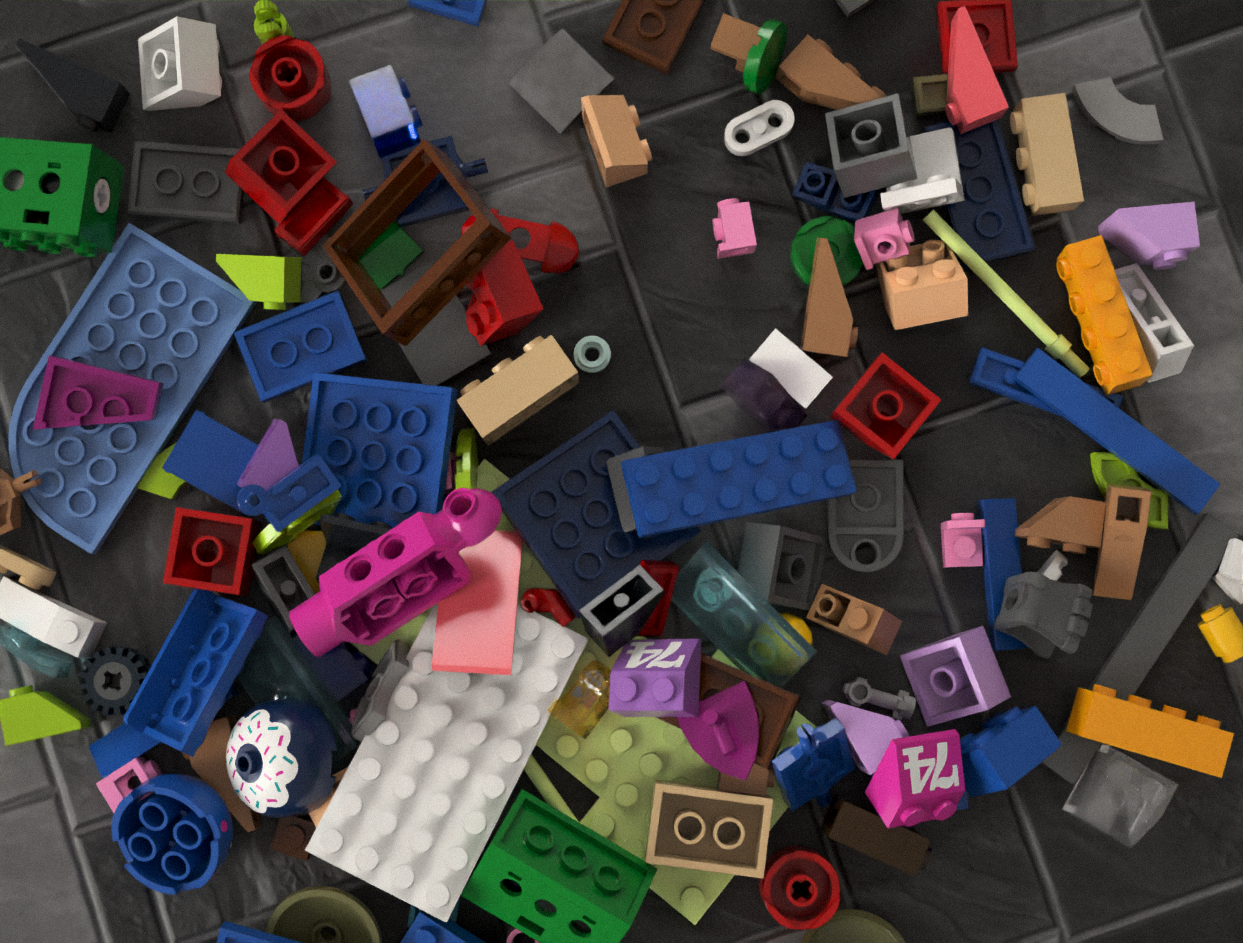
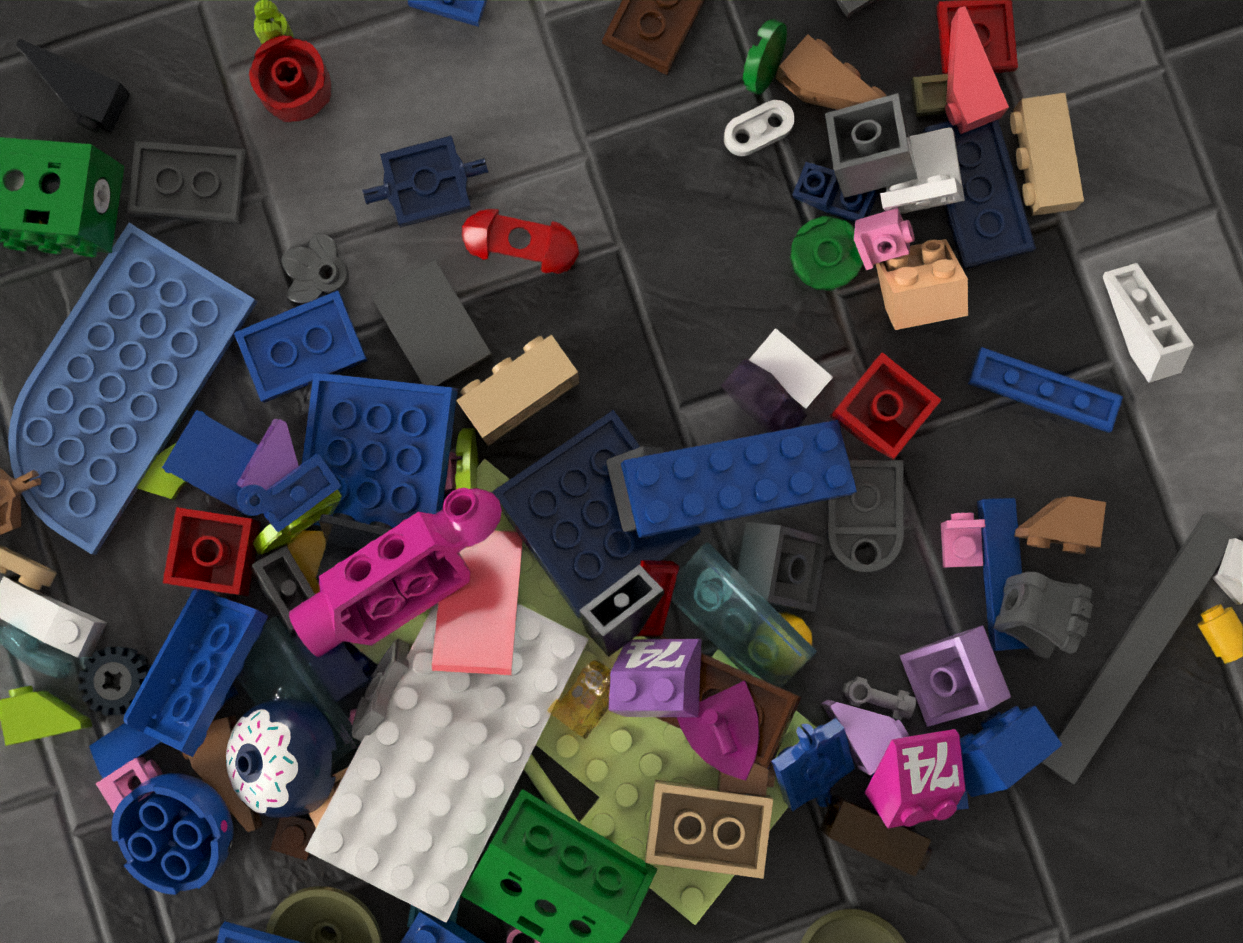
magenta wing [33,356,164,430] -> none
white slope [138,16,222,111] -> none
lime slope [216,254,302,310] -> none
red slope [224,109,337,224] -> none
red tile [274,178,353,257] -> none
reddish brown window [322,138,511,346] -> none
green piece [337,221,424,290] -> none
clear blue brick [349,65,423,158] -> none
red slope [465,240,543,347] -> none
flat silver slope [509,28,616,134] -> none
red arm [520,587,576,627] -> none
light aqua plate [574,336,611,373] -> none
light nougat slope [581,95,652,187] -> none
medium nougat panel [711,13,762,73] -> none
bright pink brick [712,198,757,259] -> none
red brick [759,845,840,930] -> none
medium nougat slope [800,237,858,357] -> none
medium nougat slope [806,584,902,656] -> none
yellowish green bar [923,209,1090,378] -> none
blue tile [1013,348,1221,515] -> none
white tile [1037,550,1068,581] -> none
light orange brick [1056,235,1153,396] -> none
clear slope [1062,744,1178,848] -> none
light orange brick [1066,684,1234,778] -> none
light grey tile [1072,77,1164,145] -> none
lime tile [1090,452,1168,530] -> none
medium nougat slope [1093,483,1151,600] -> none
lavender slope [1098,202,1200,270] -> none

